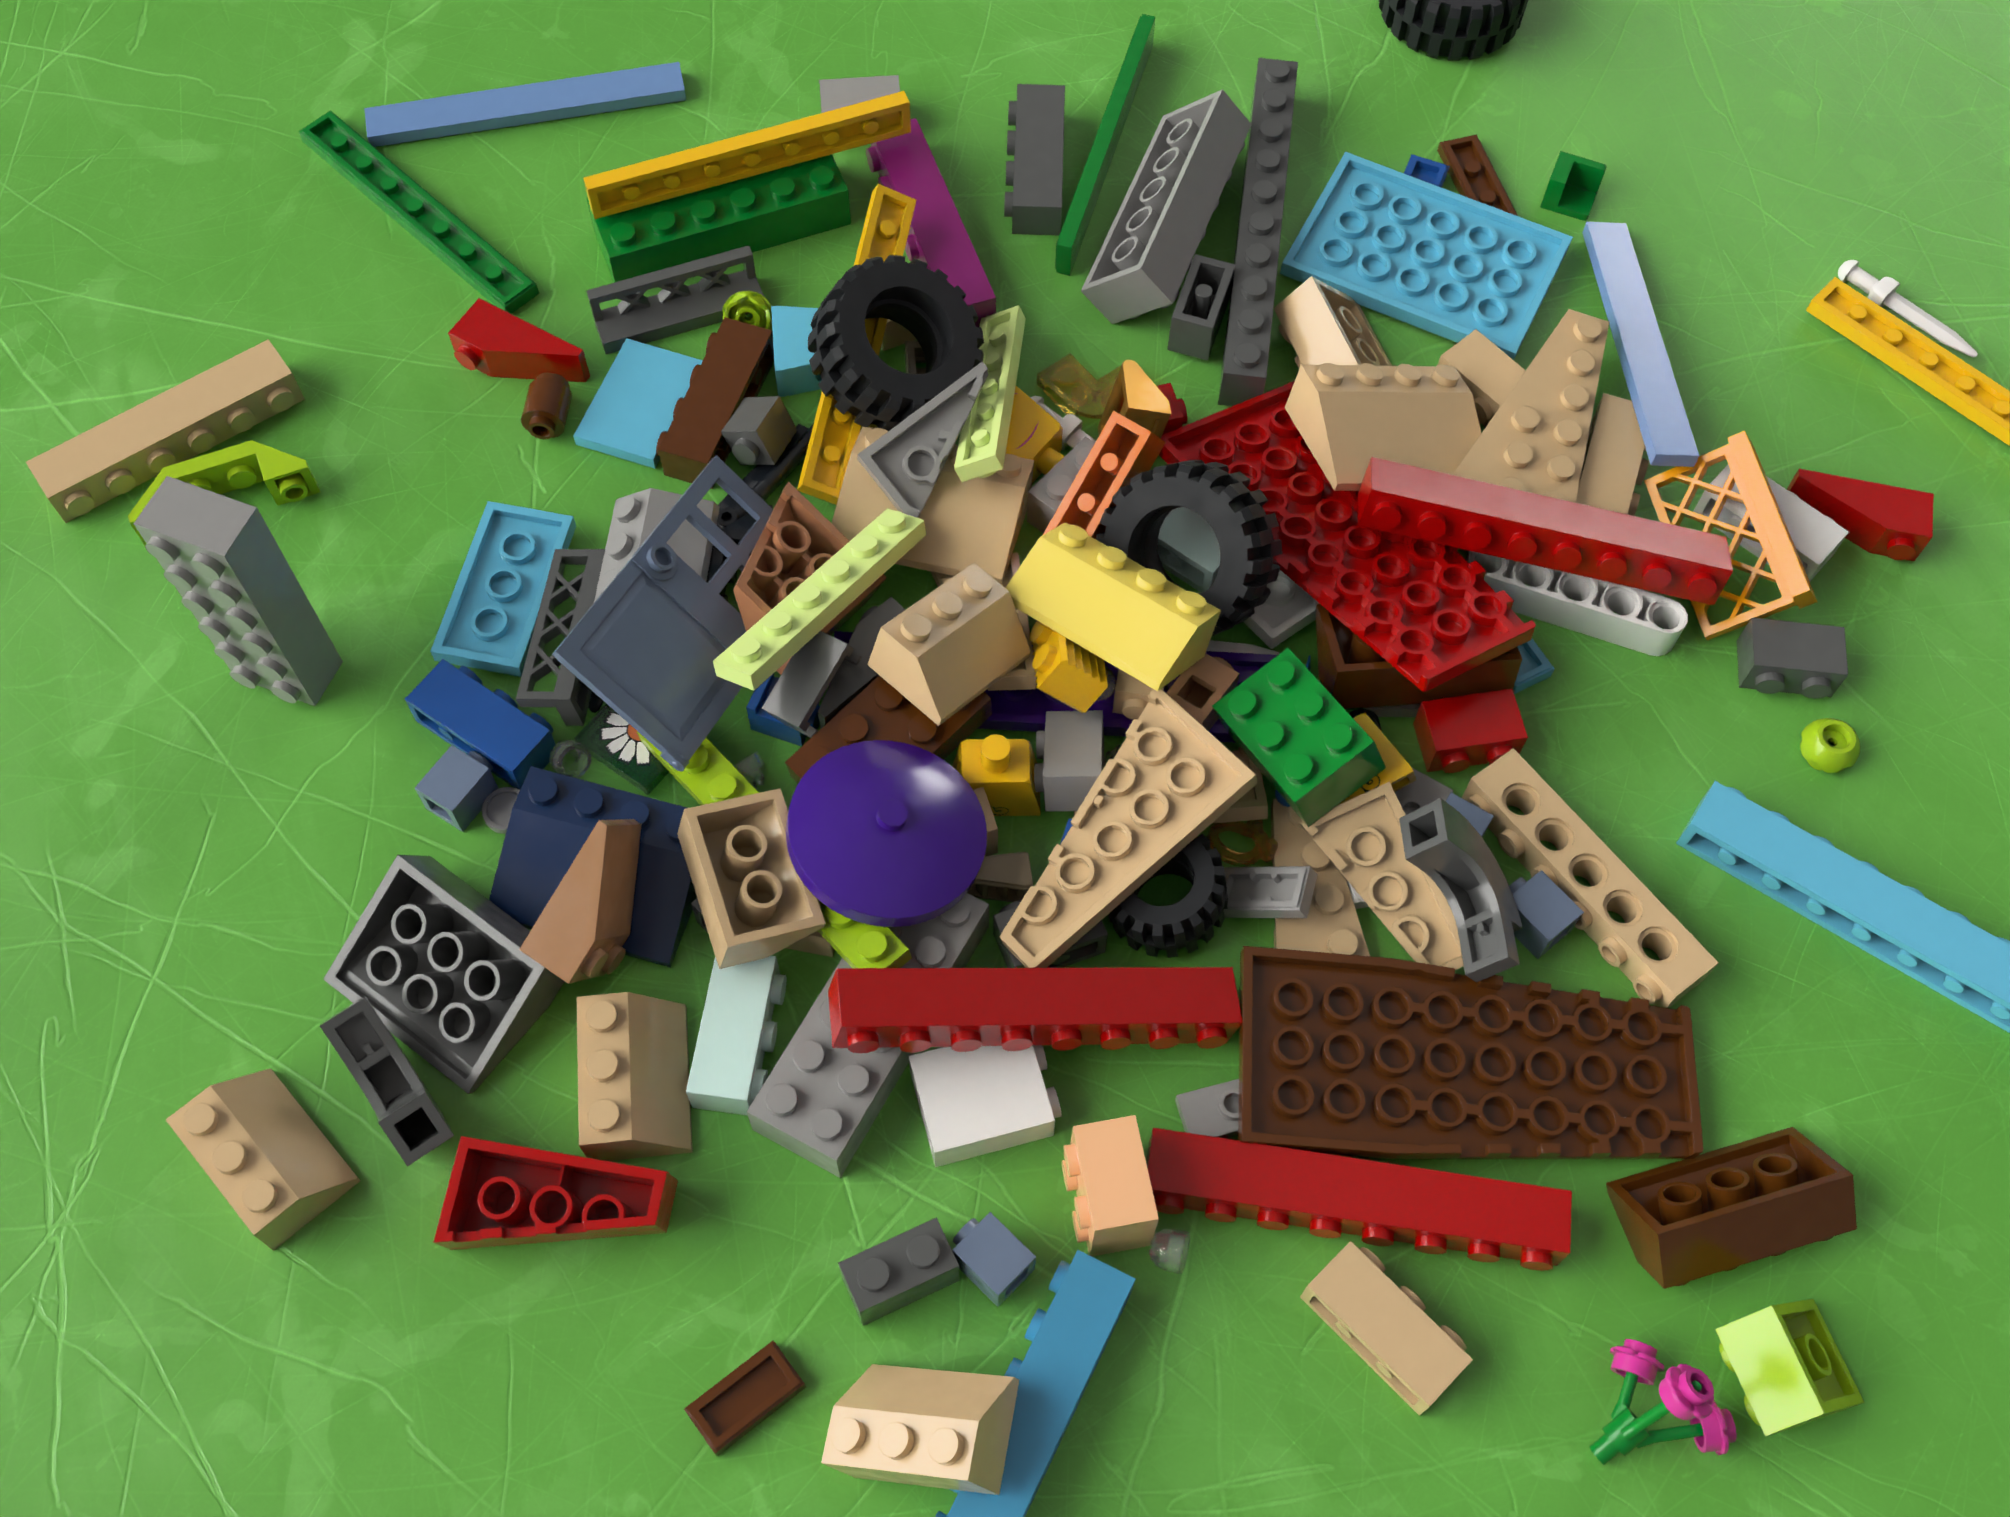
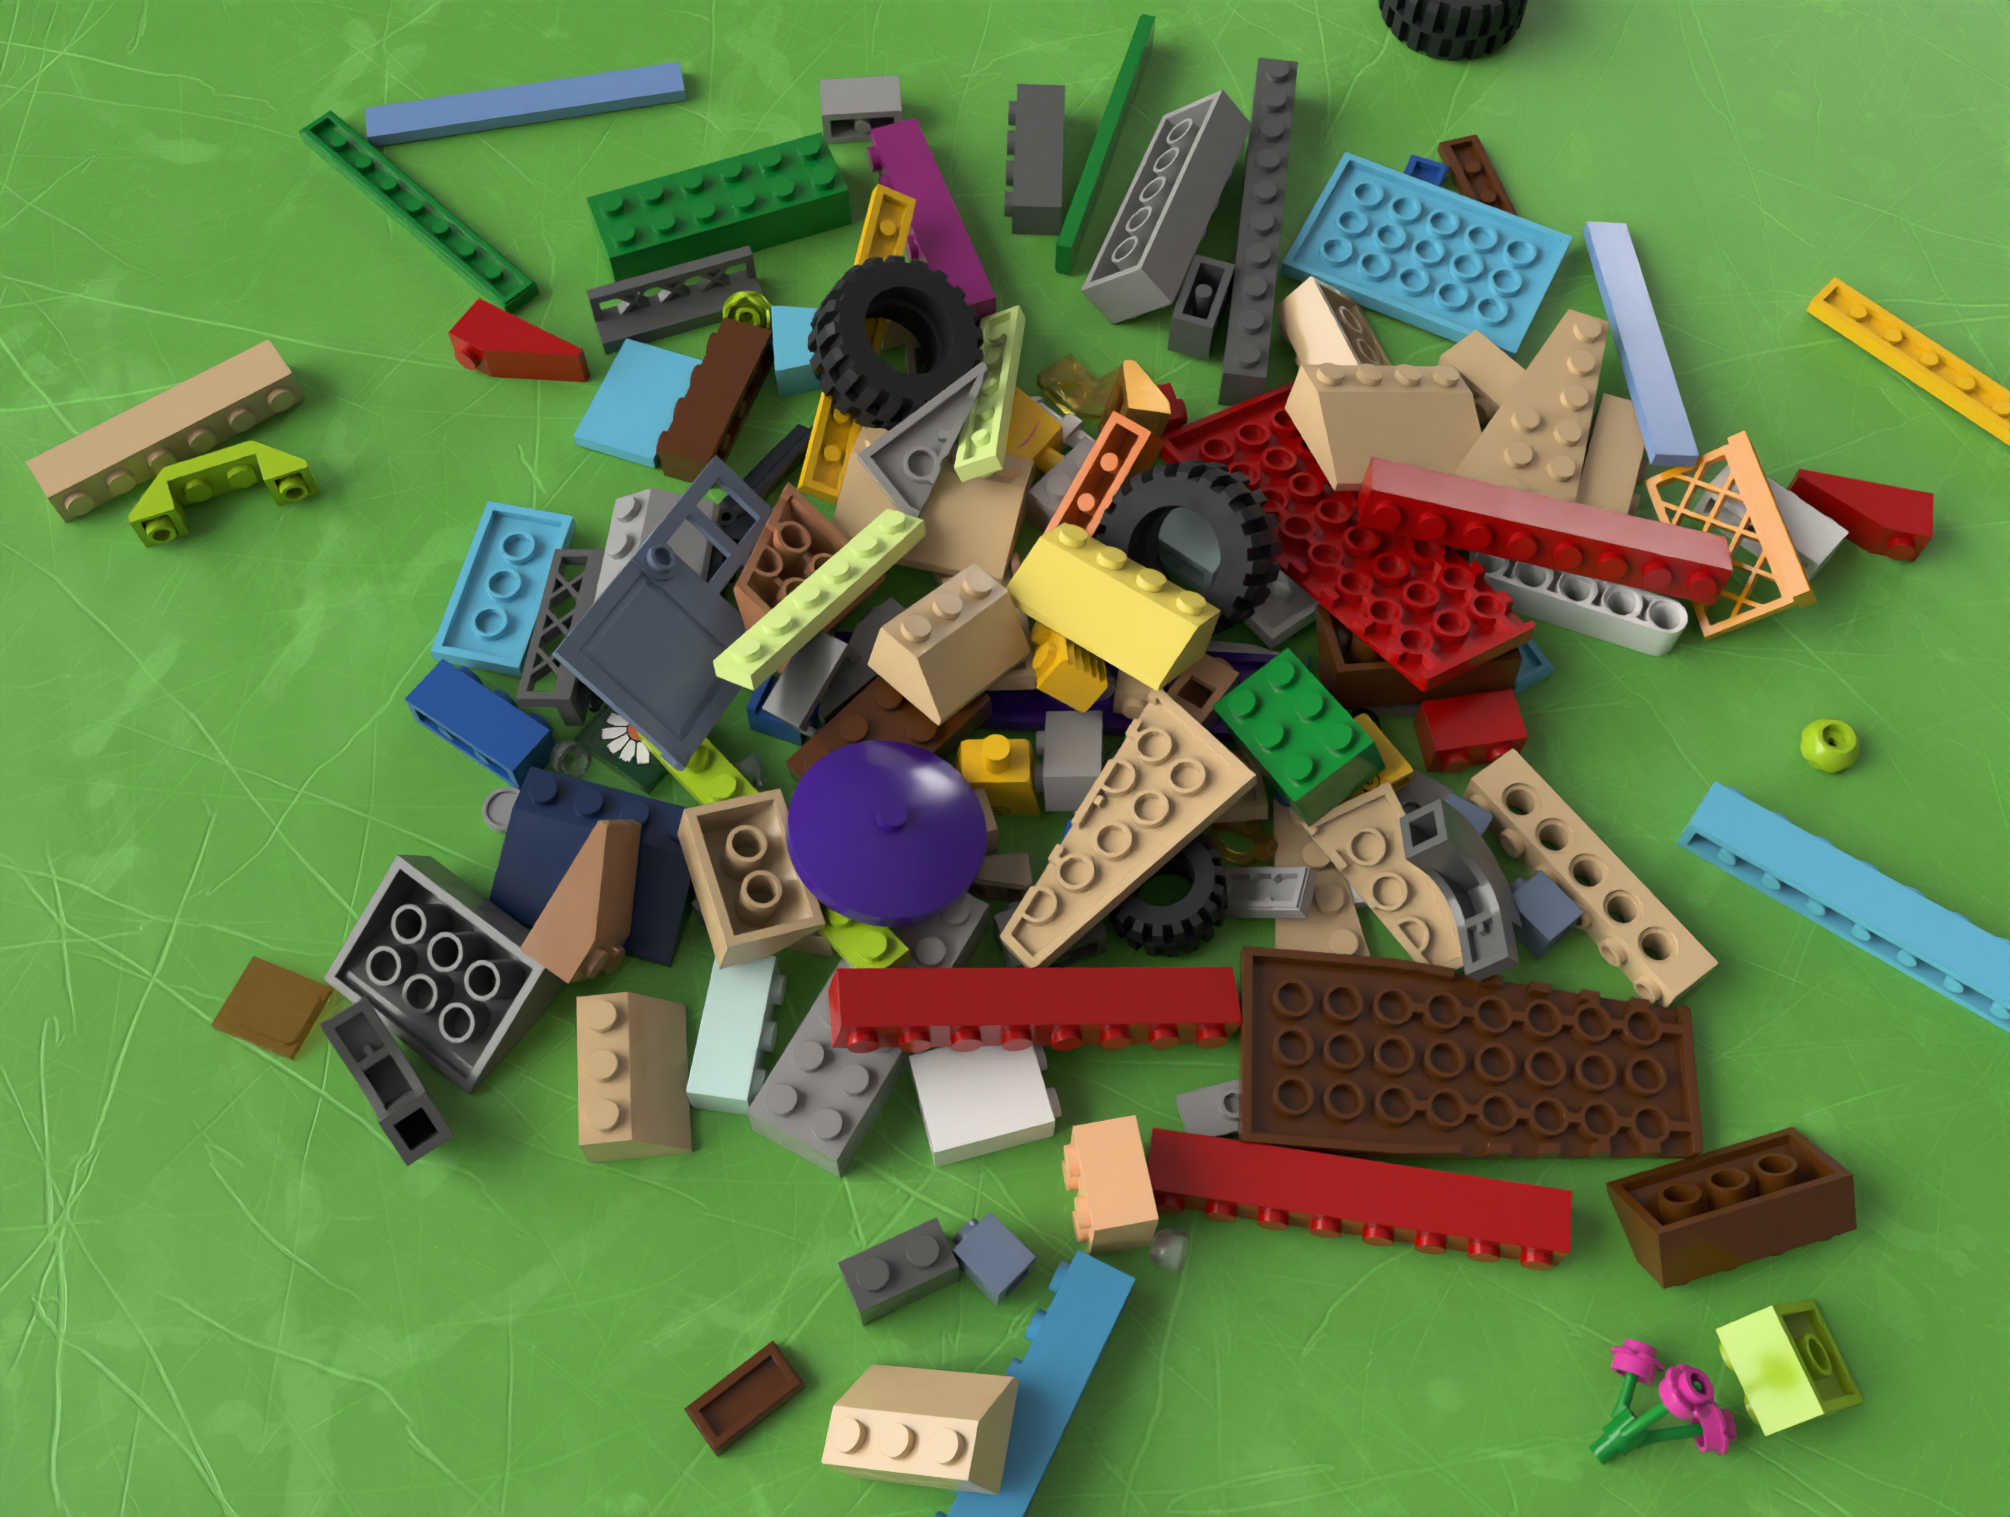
light grey brick [134,476,343,706] -> none
tan slope [166,1068,361,1251] -> none
sand blue brick [415,745,499,832] -> none
red wedge [433,1136,678,1250] -> none
reddish brown brick [521,372,572,439] -> none
yellow plate [583,91,911,219] -> none
dark grey brick [721,396,797,465] -> none
tan brick [1300,1241,1473,1416] -> none
green panel [1540,151,1607,221] -> none
dark grey brick [1737,618,1848,699] -> none
white sword [1838,260,1978,357] -> none
none -> clear orange piece [211,956,333,1061]

